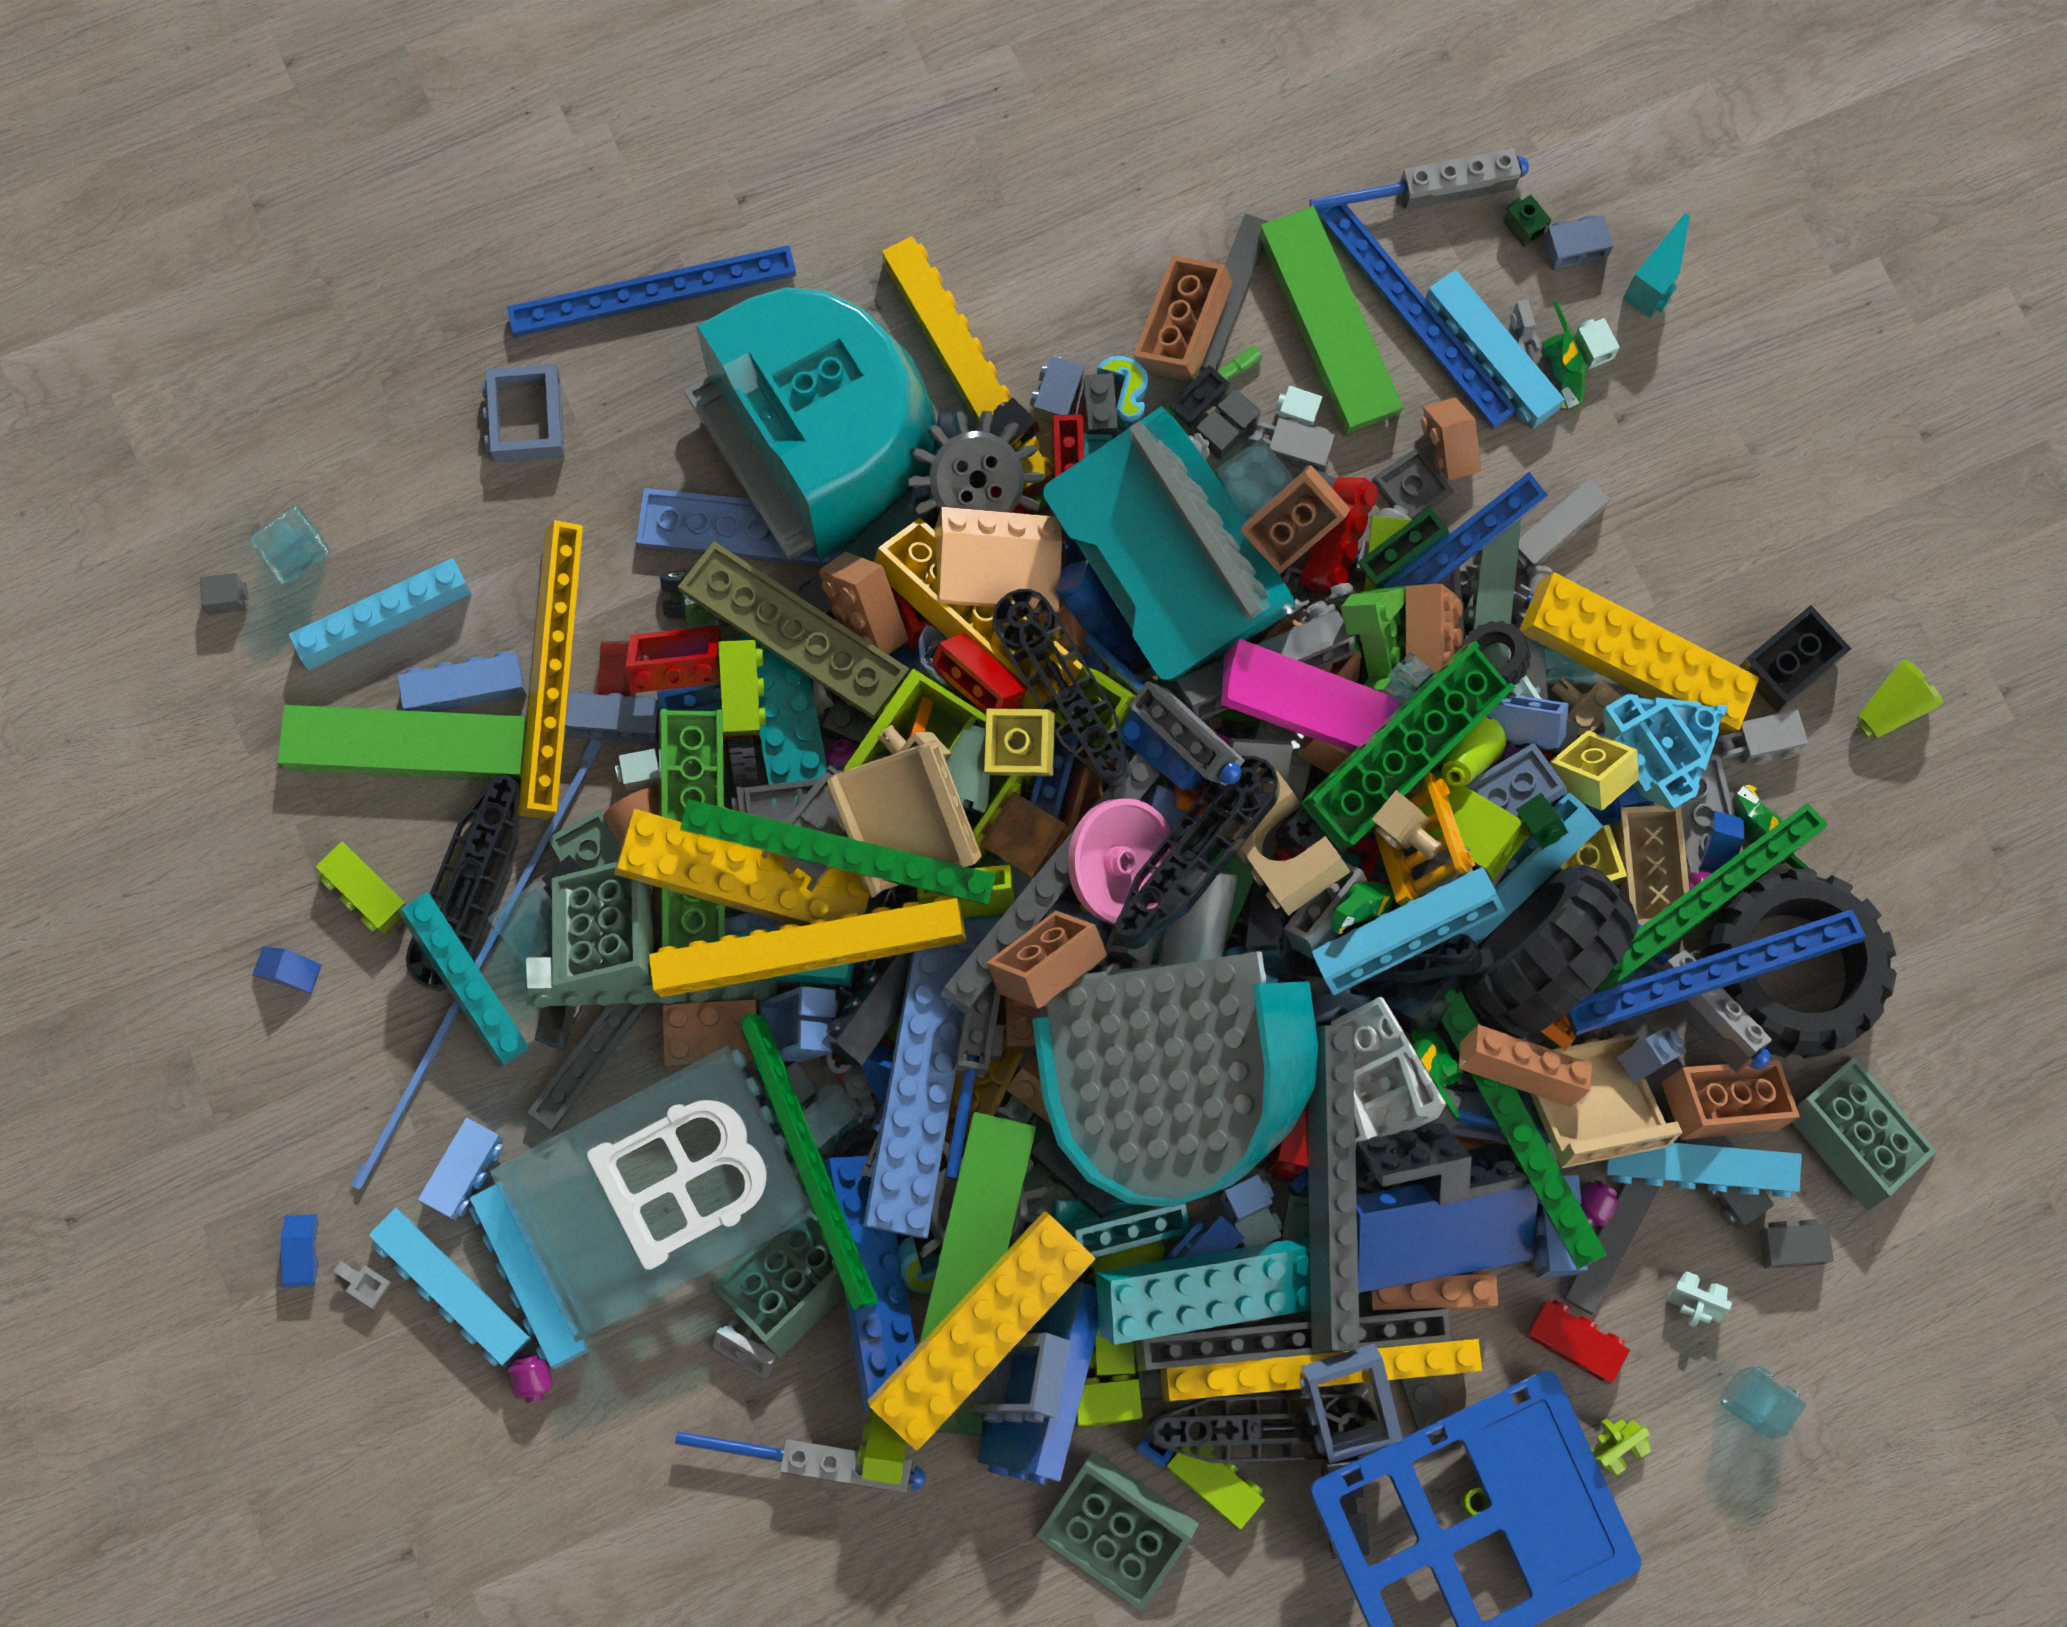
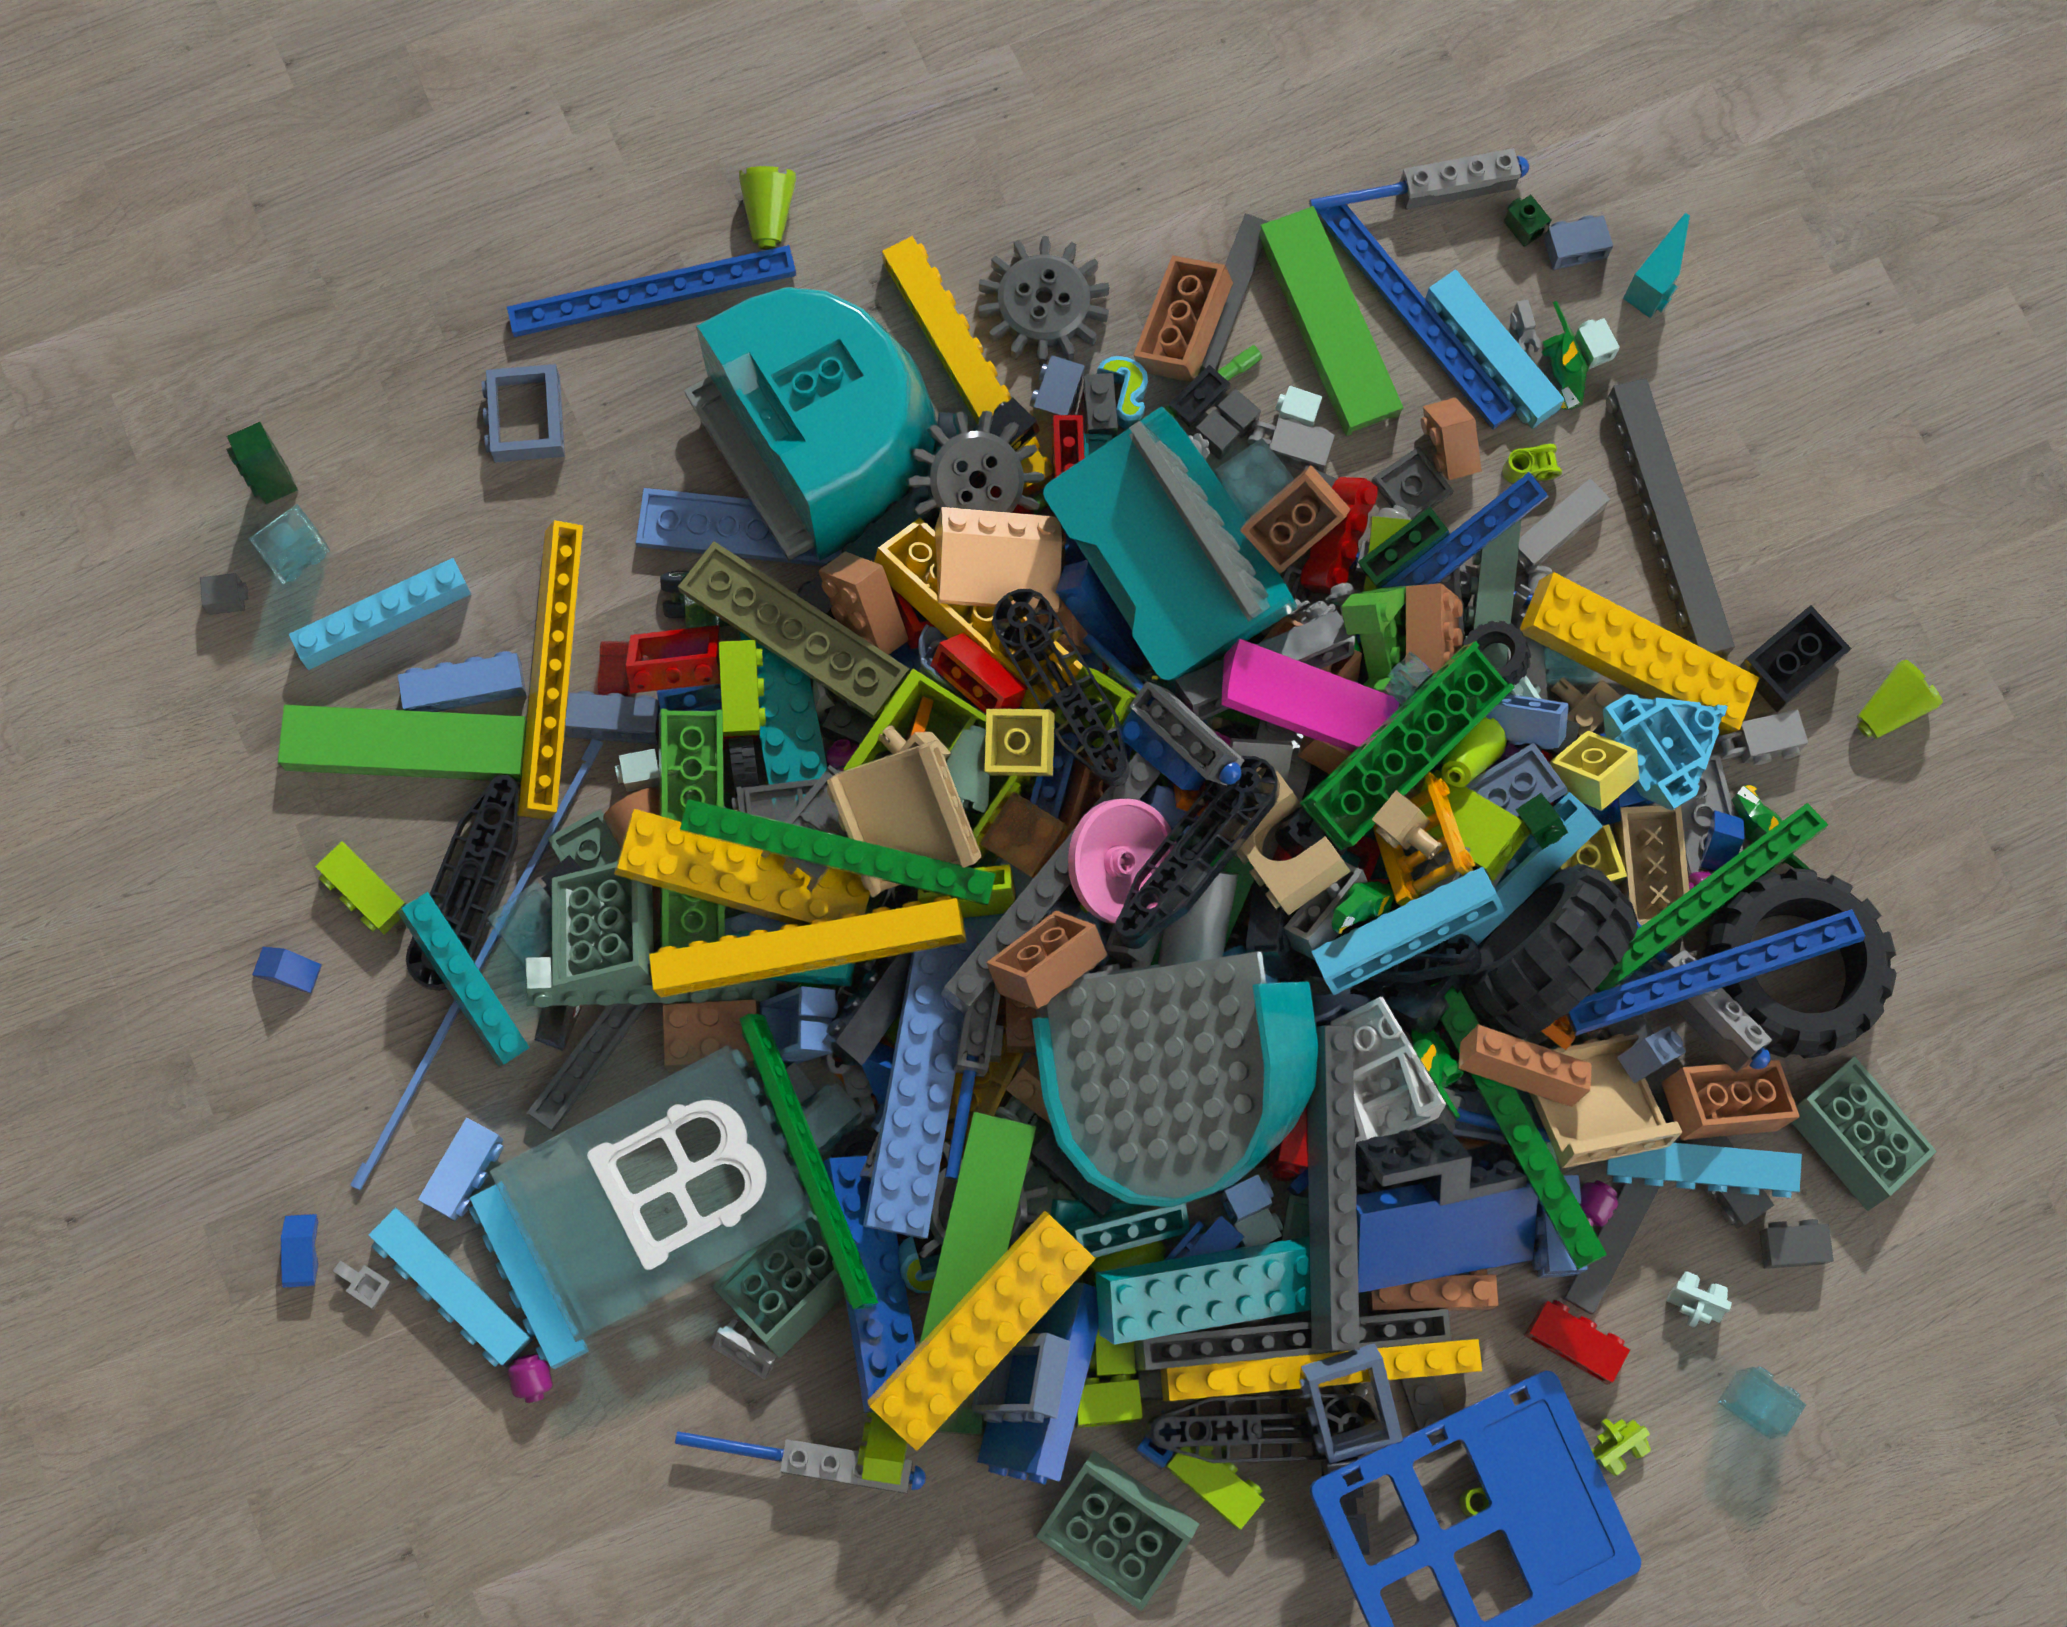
none -> dark green brick [226,422,298,504]
none -> lime cone [739,166,796,249]
none -> dark grey gear [978,236,1109,366]
none -> lime piece [1502,444,1562,483]
none -> dark grey brick [1606,378,1735,657]

